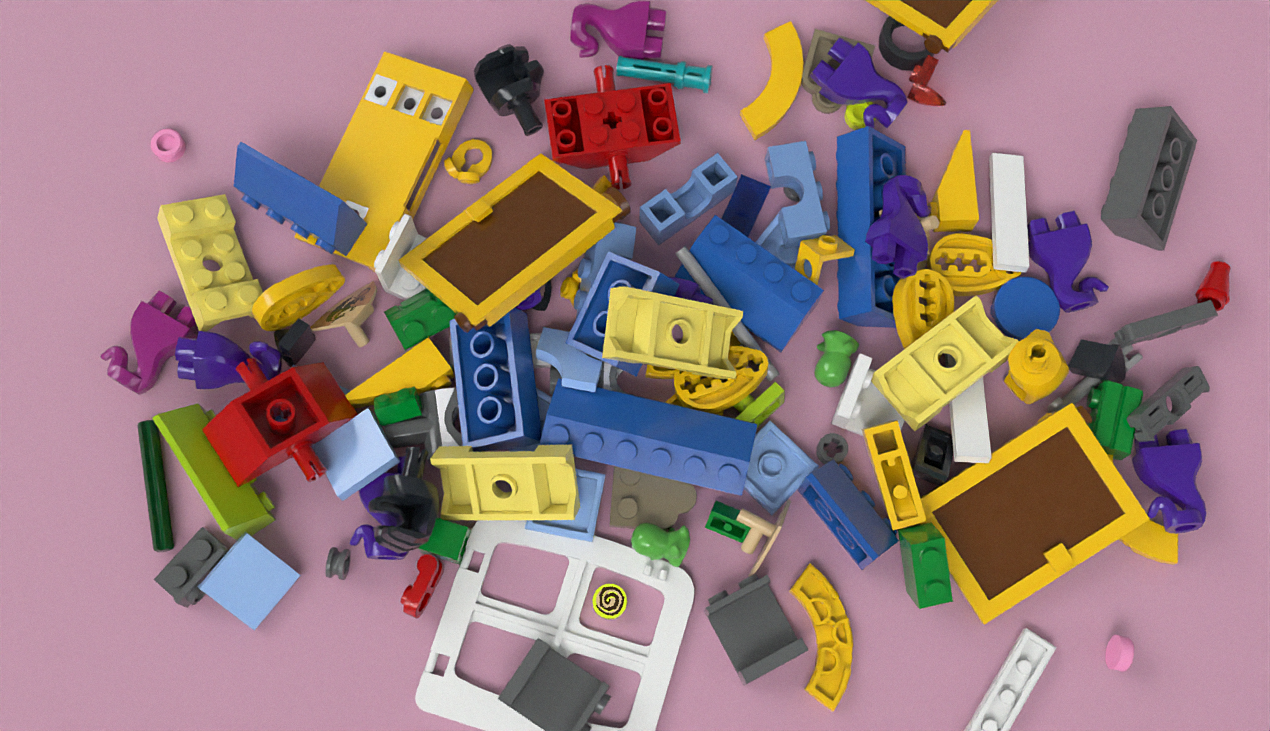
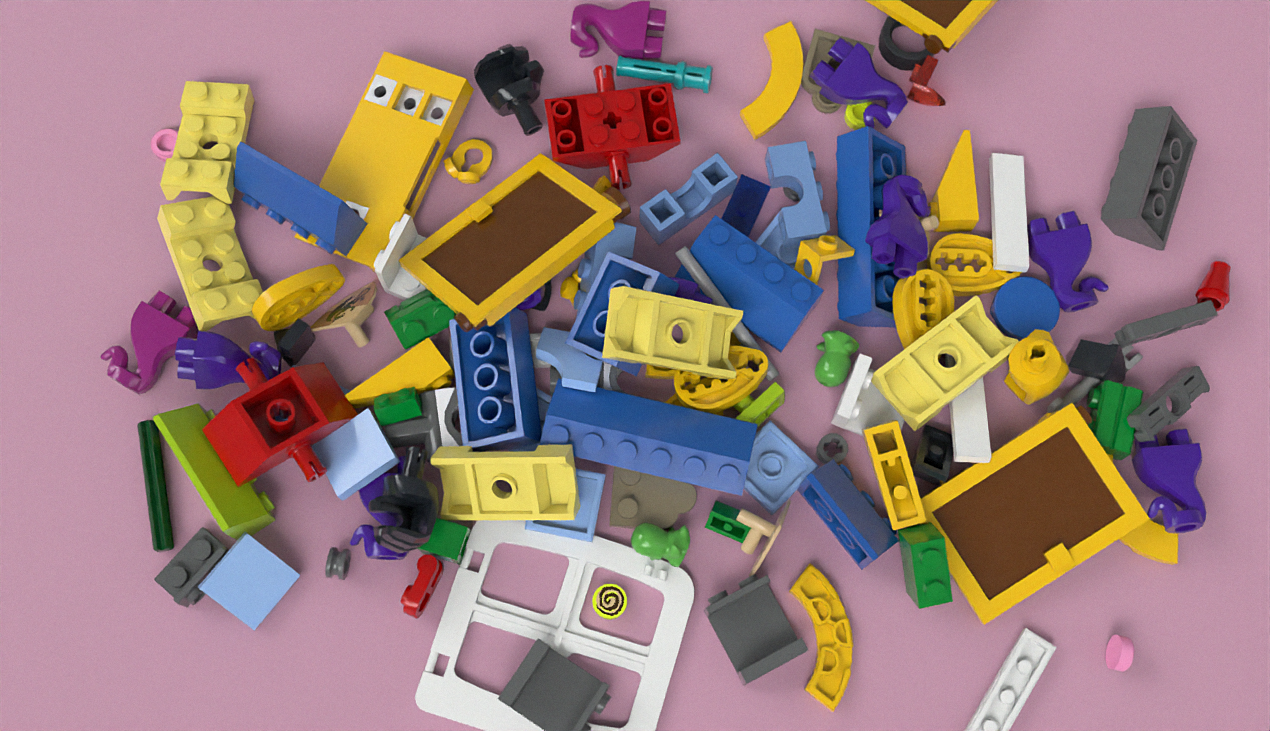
none -> light yellow piece [160,81,254,204]

